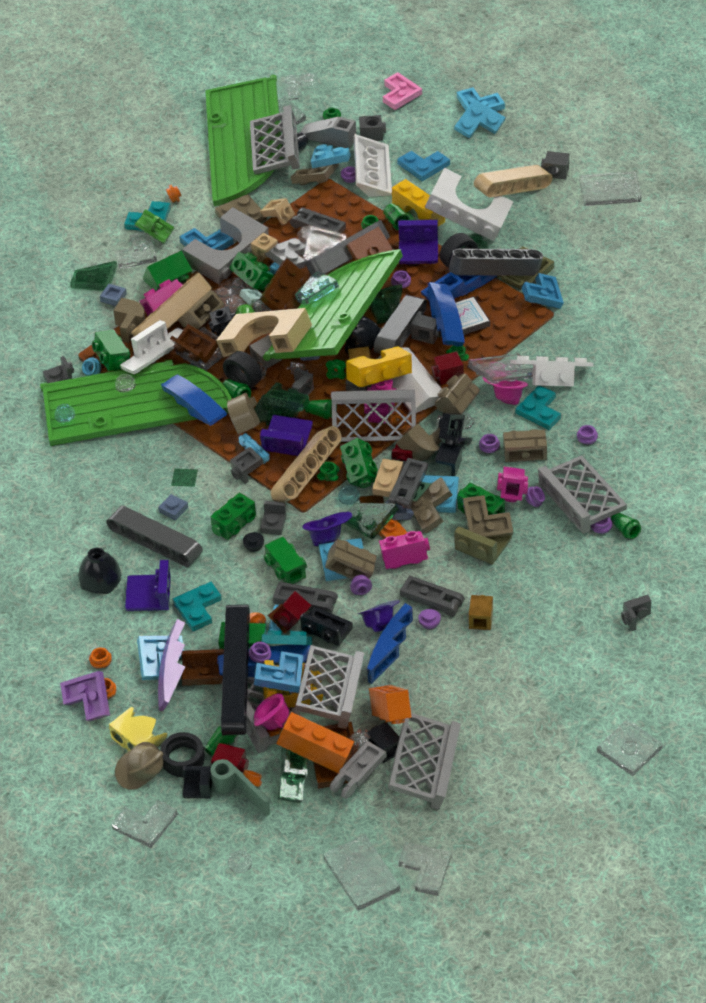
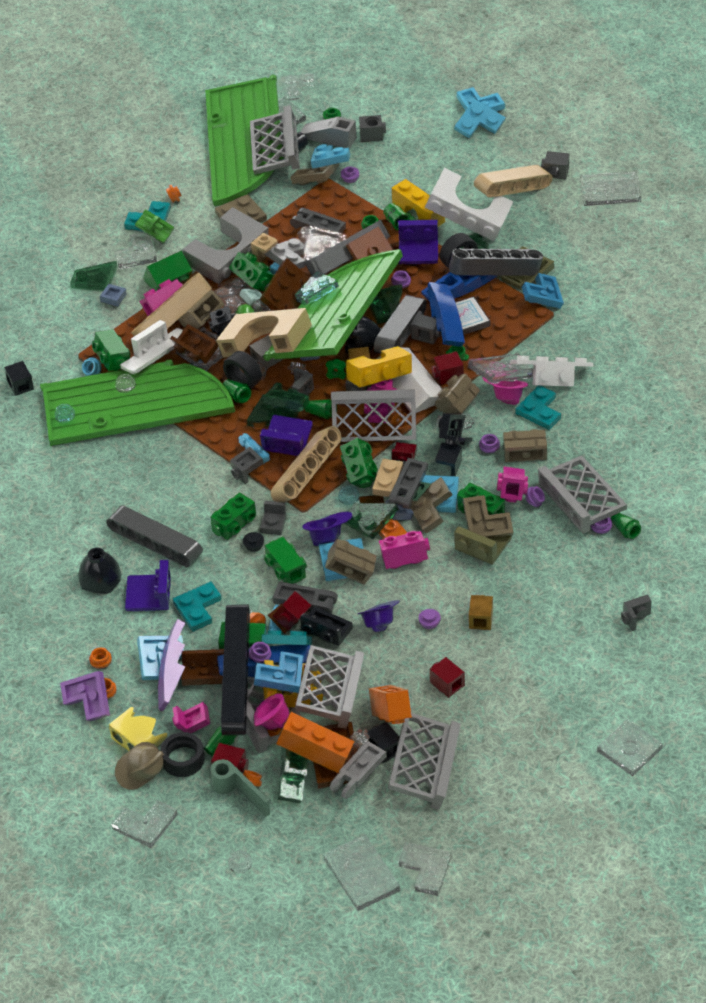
dark grey bracket [43,356,74,383] -> none
dark tan brick [113,297,145,343] -> none
sand blue plate [158,494,188,521] -> none
blue slope [161,374,227,426] -> none
clear green sticker [171,468,198,487] -> none
dark azure plate [179,228,234,250] -> none
black panel [183,766,212,799] -> none
dark tan brick [227,393,260,434] -> none
tan bracket [260,198,295,224] -> none
green plate [317,462,340,481] -> none
medium lavender plate [350,575,372,595] -> none
white slope [353,134,392,197] -> none
blue slope [367,603,413,684] -> none
bright pink plate [383,72,422,110] -> none
dark tan brick [396,424,442,461] -> none
dark azure plate [397,151,450,182] -> none
dark grey plate [400,575,465,617] -> none
medium lavender plate [577,425,598,444] -> none
none -> black brick [4,361,34,396]
none -> dark pink bracket [172,702,210,733]
none -> dark red brick [429,657,465,698]

